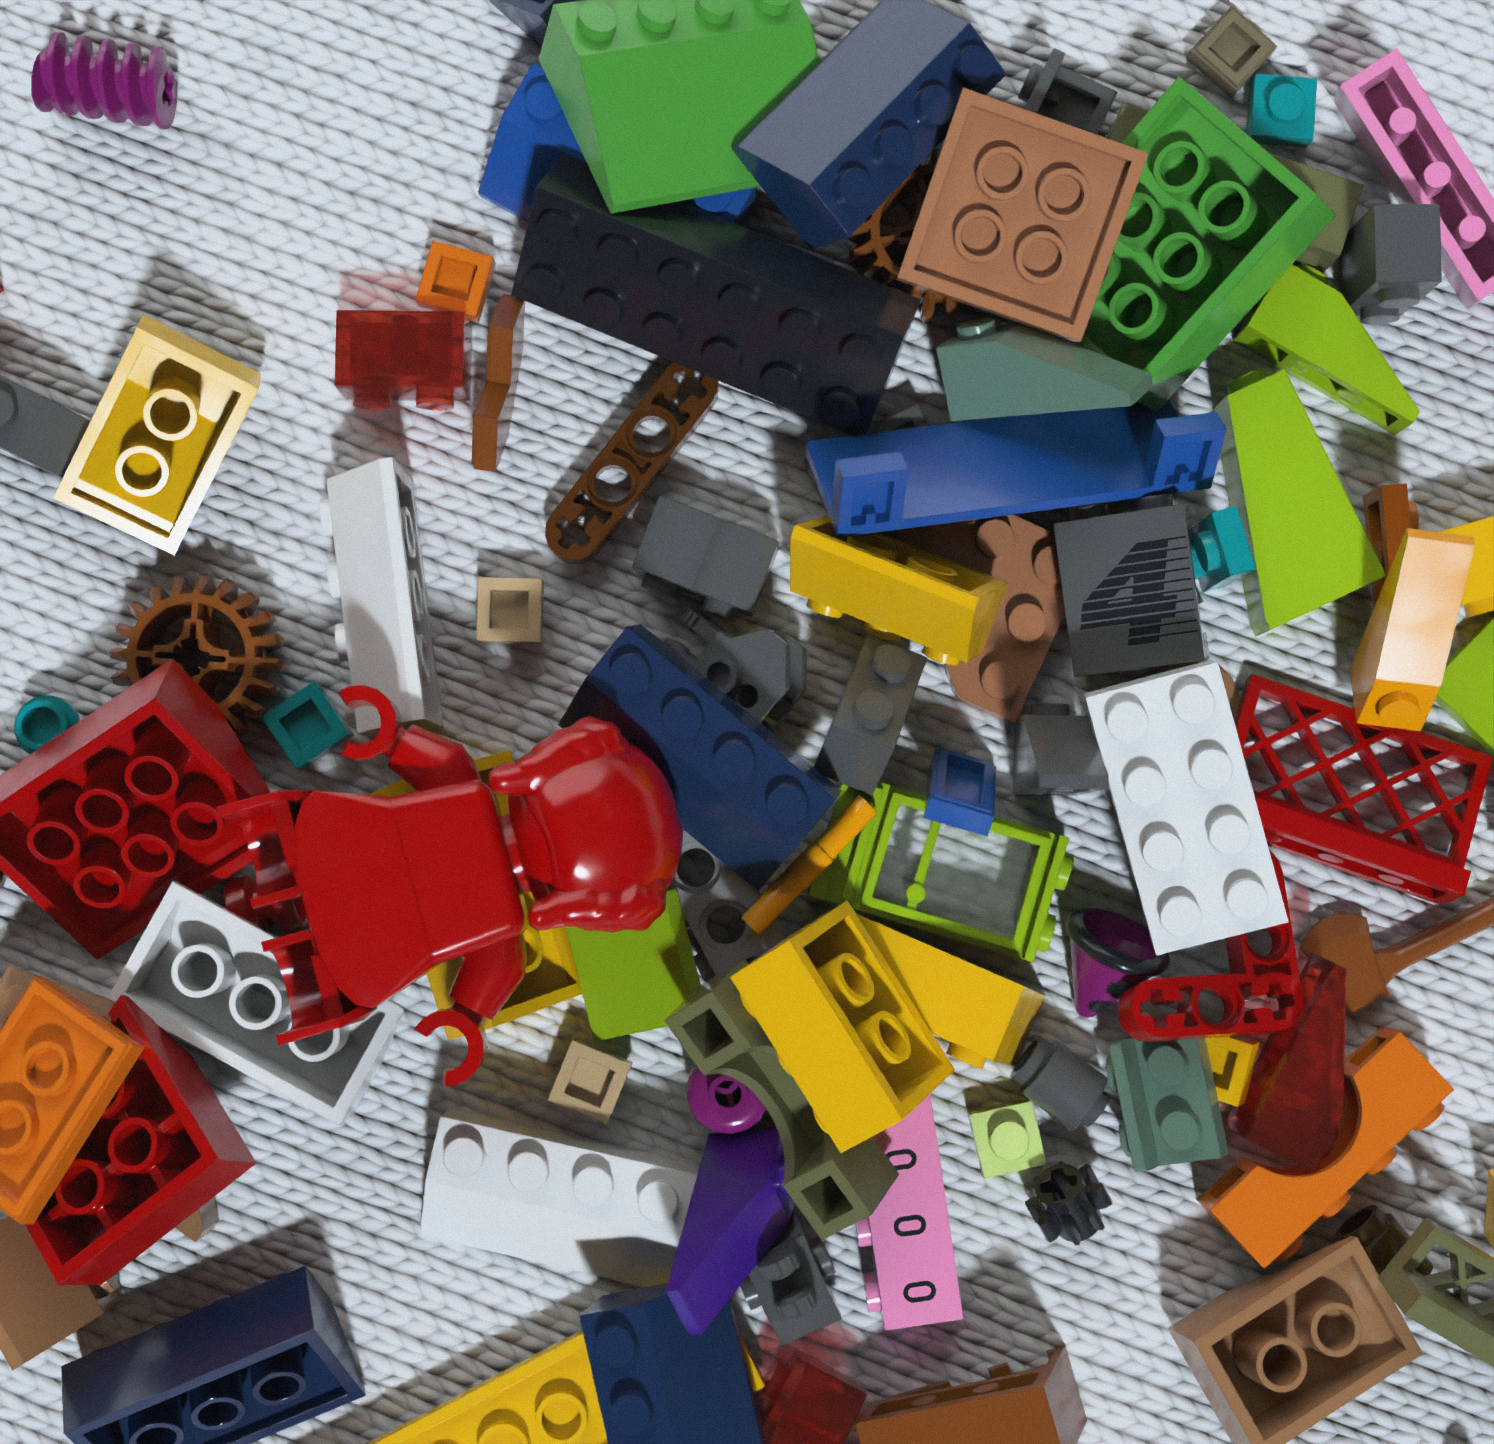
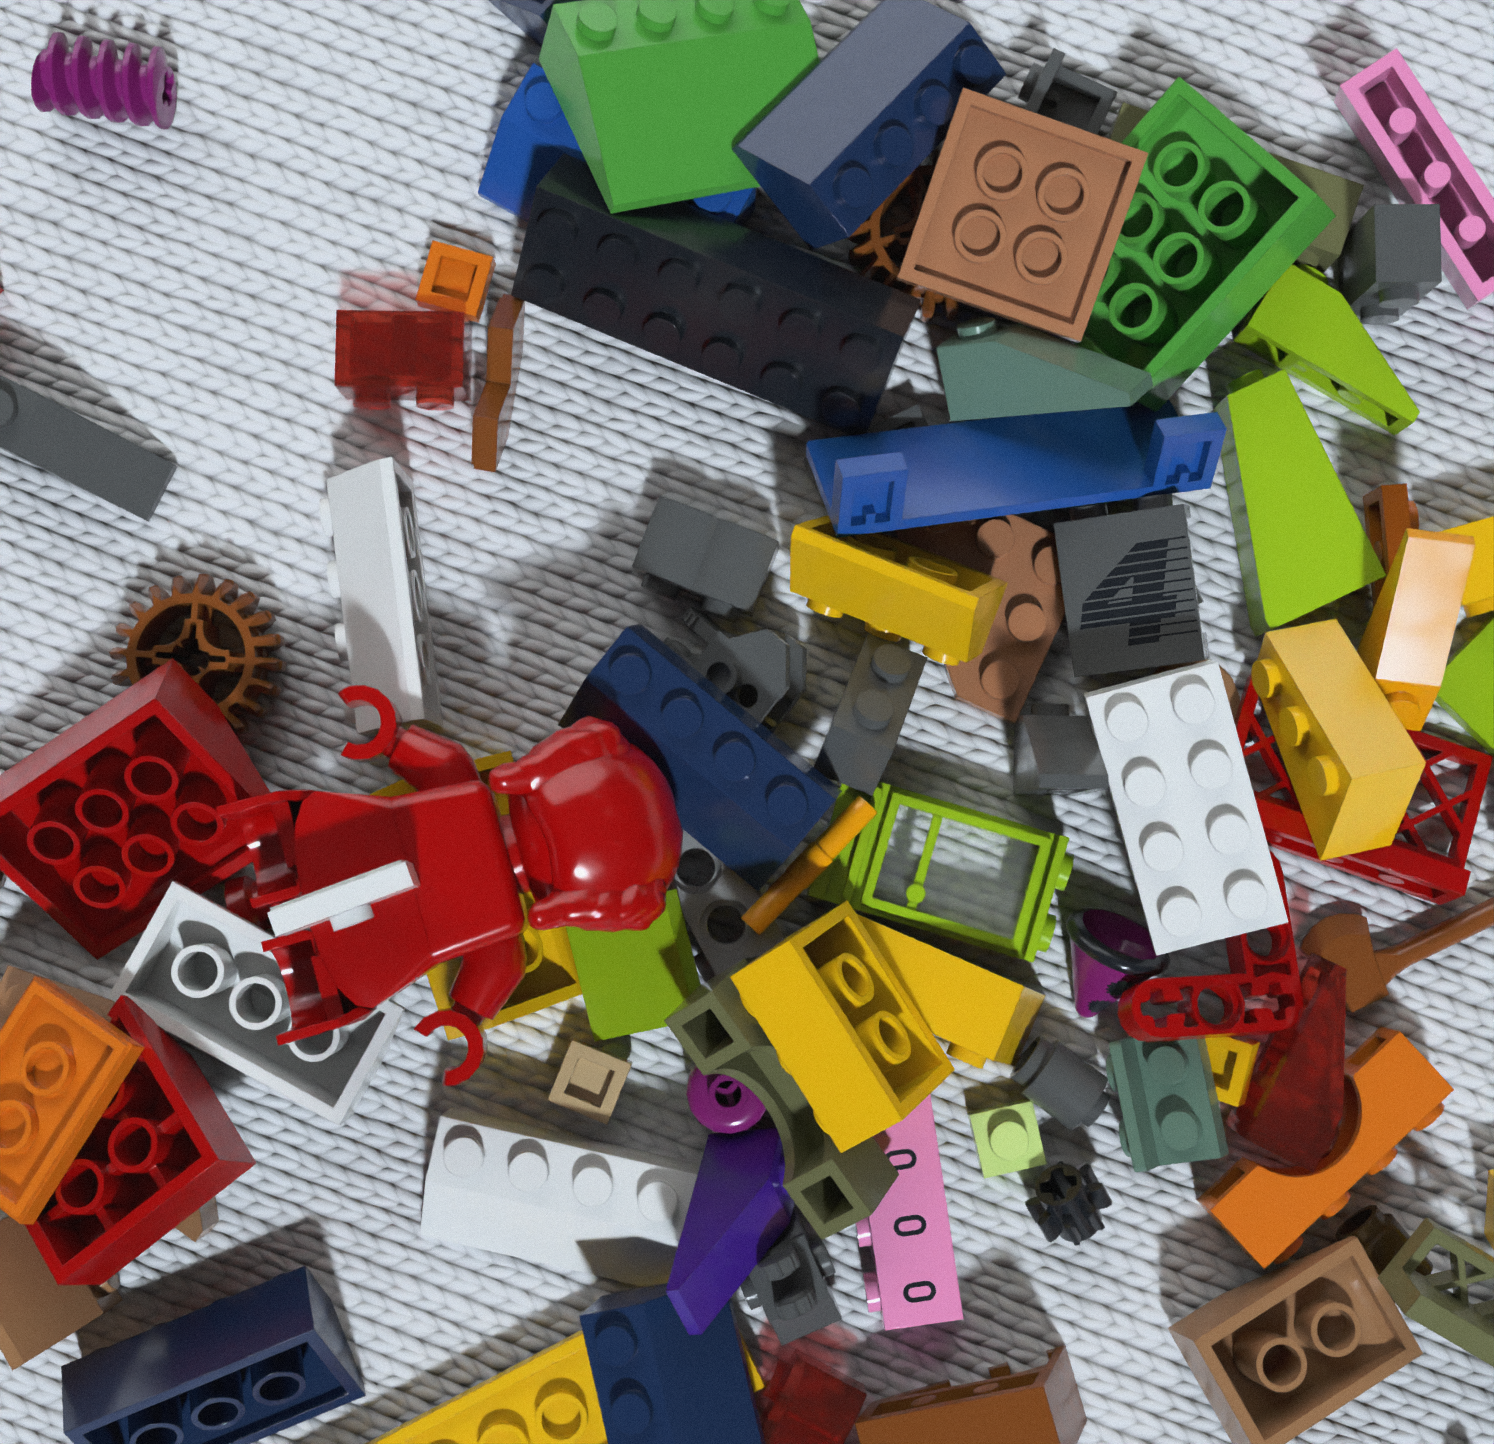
teal plate [14,695,80,754] -> none
yellow slope [53,314,261,555] -> none
teal plate [261,681,354,771] -> none
tan plate [476,577,544,644] -> none
reddish brown beam [545,362,719,564] -> none
blue tile [923,747,996,837] -> none
dark tan tile [1186,6,1278,99] -> none
teal plate [1189,505,1256,593] -> none
teal plate [1246,73,1317,147] -> none
none -> white plate [267,860,421,937]
none -> yellow wedge [1251,618,1426,861]

